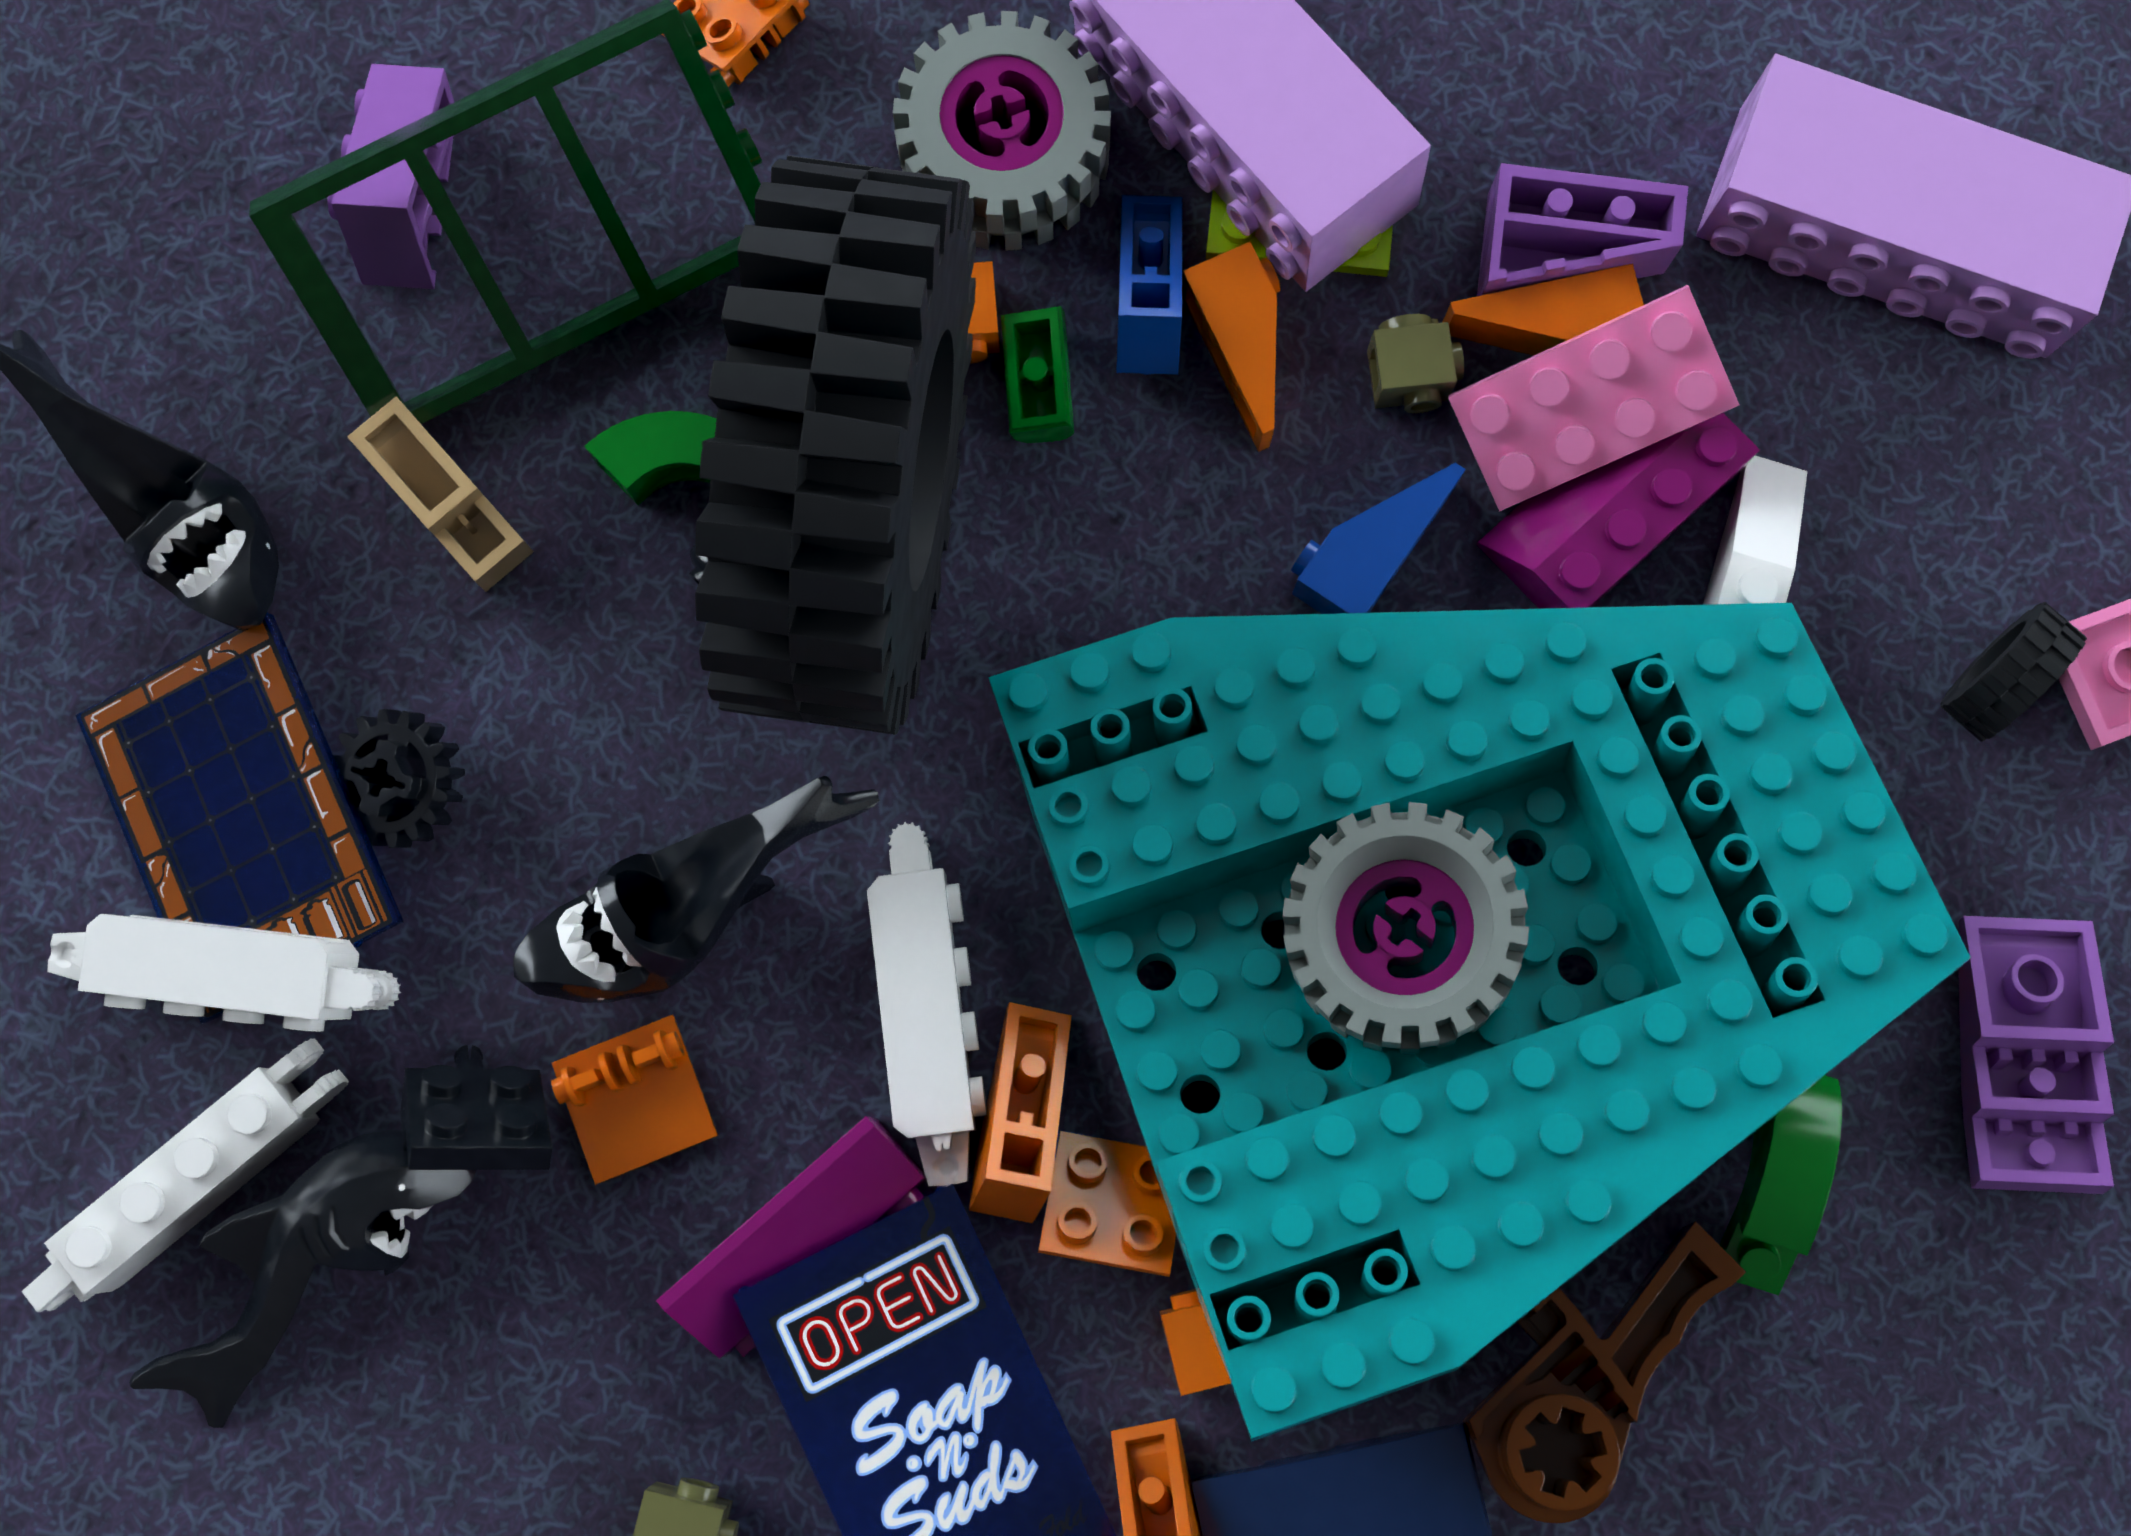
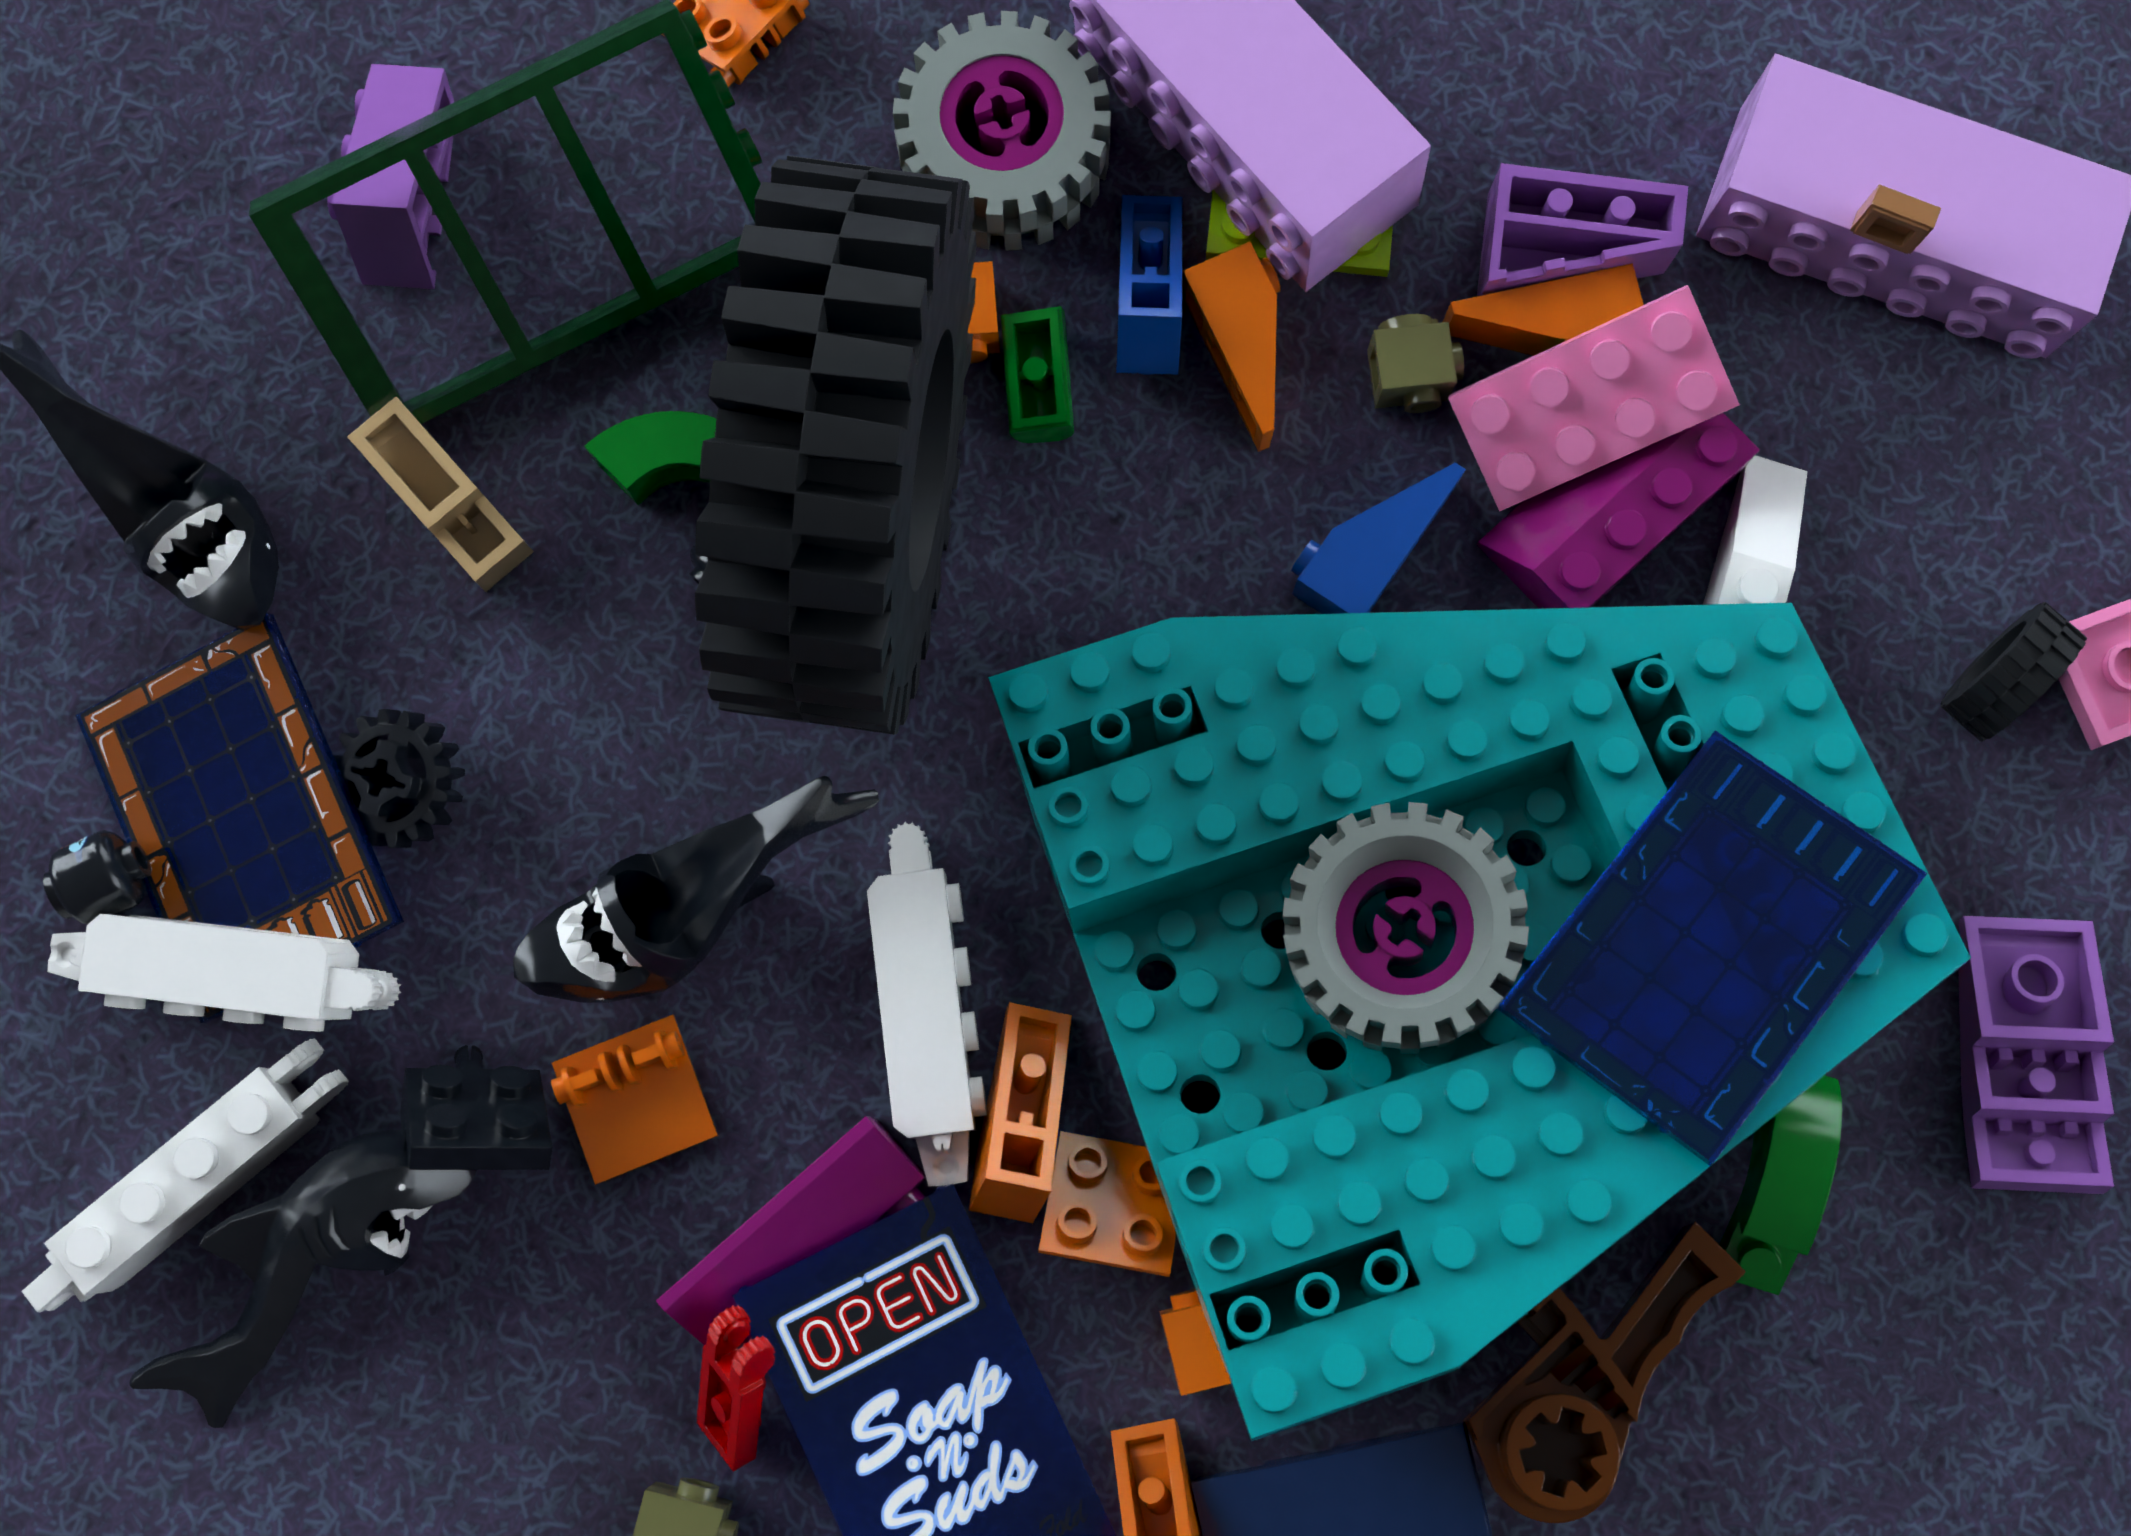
none -> black head [43,830,152,925]
none -> red hinge [696,1305,776,1472]
none -> clear blue piece [1498,731,1928,1166]
none -> medium nougat tile [1850,184,1941,254]

